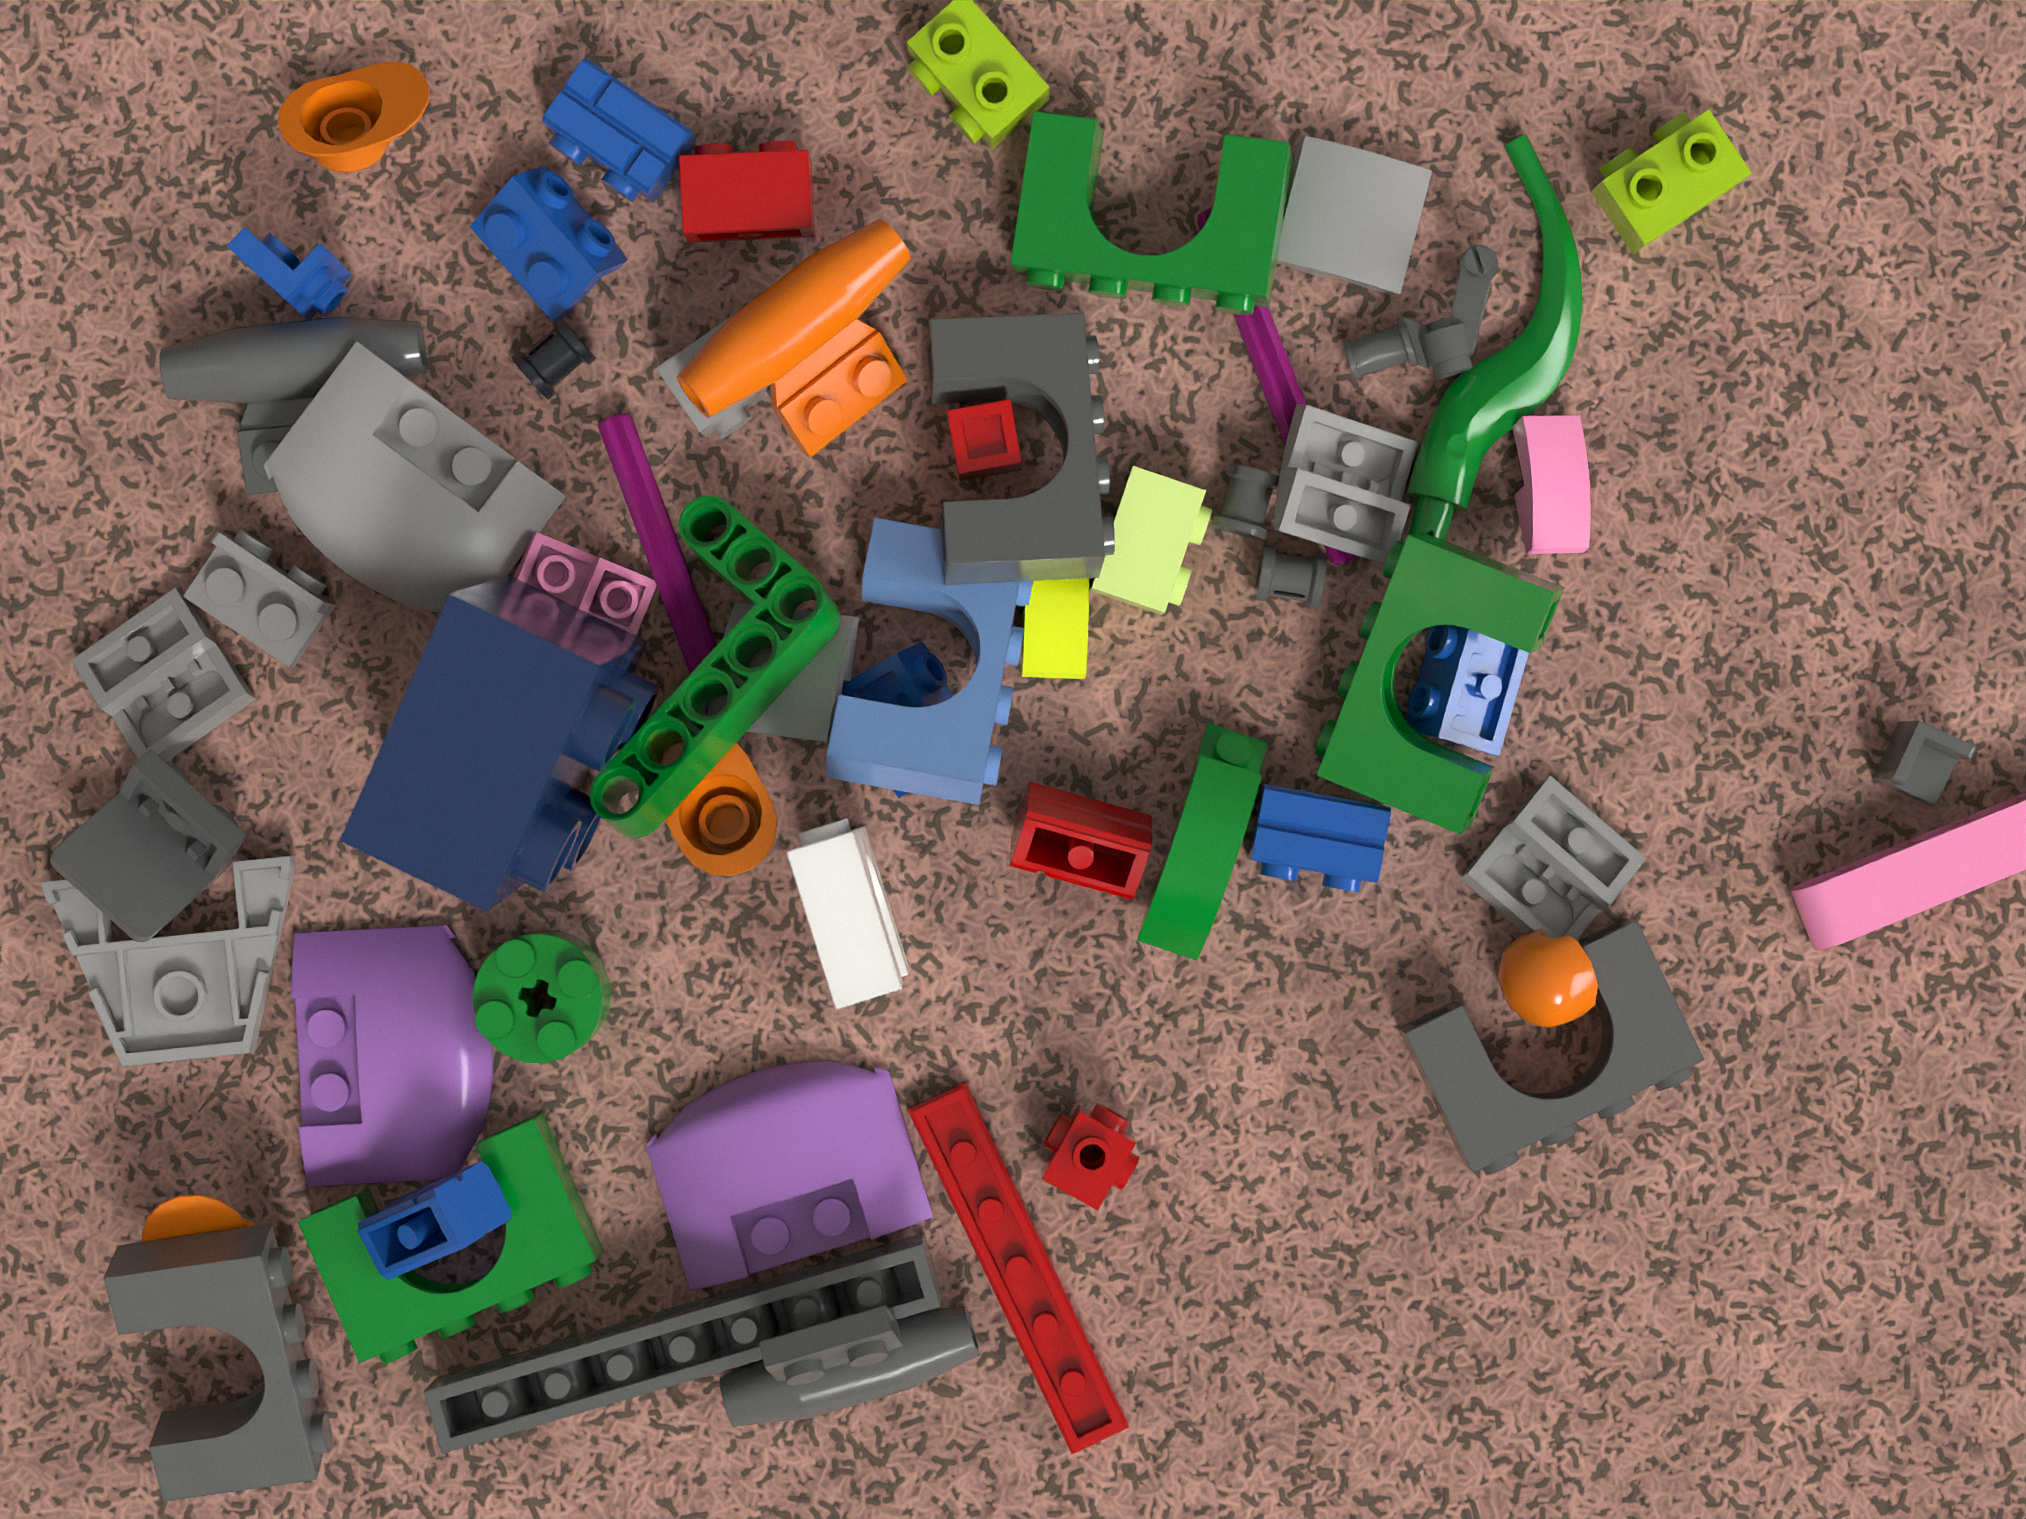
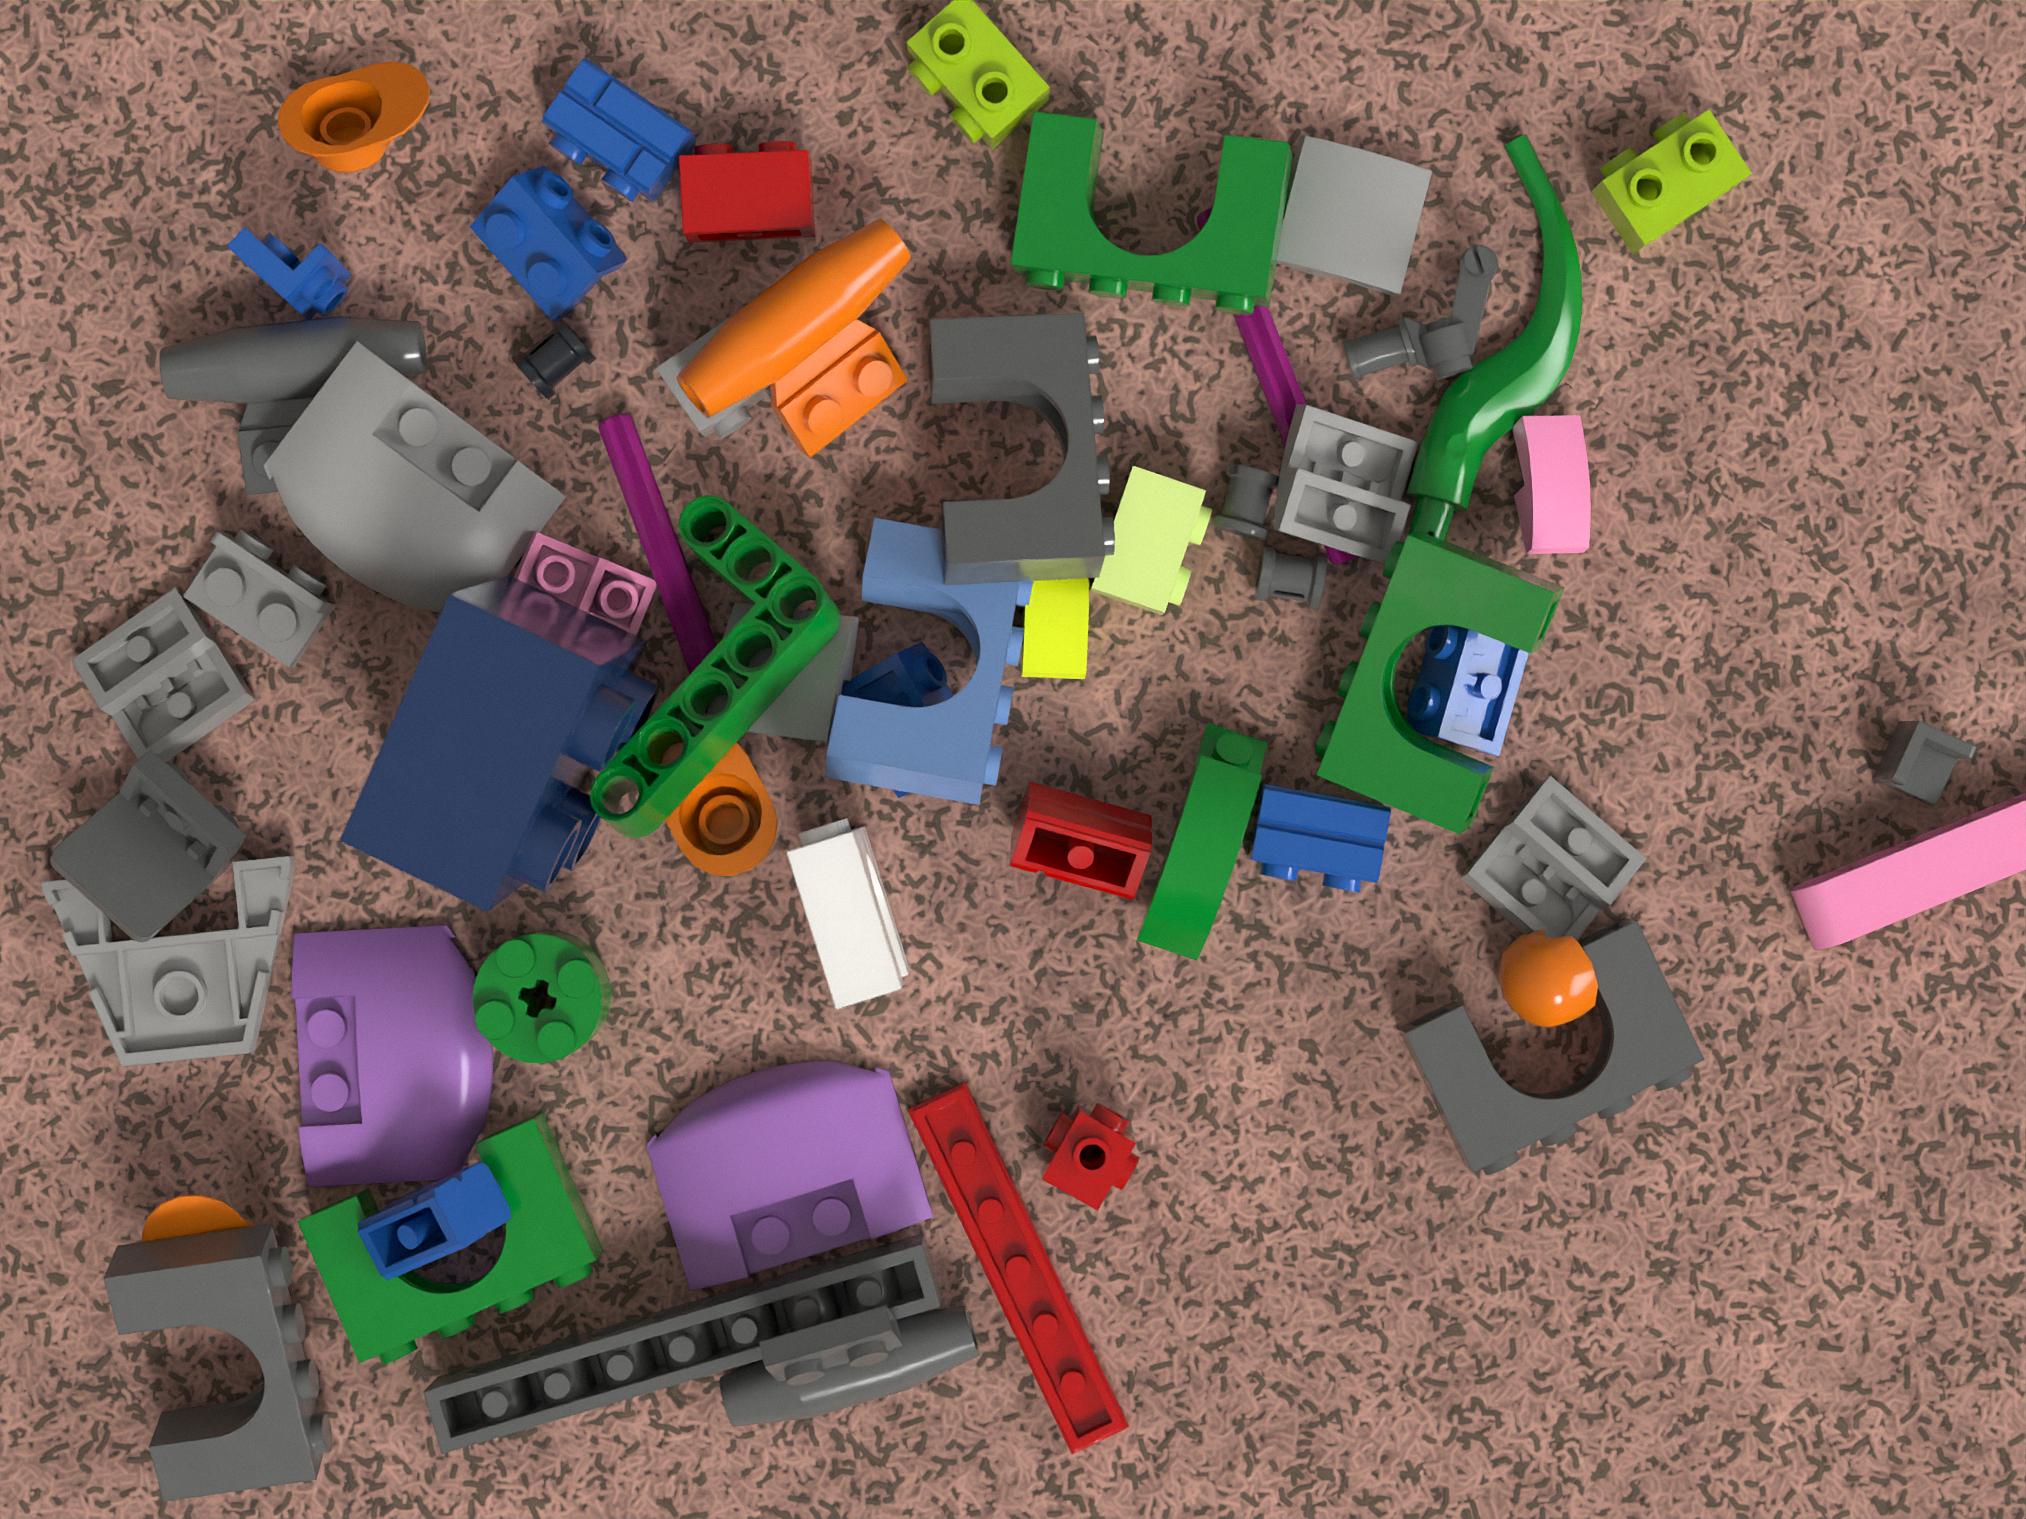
red panel [947,399,1022,481] -> none

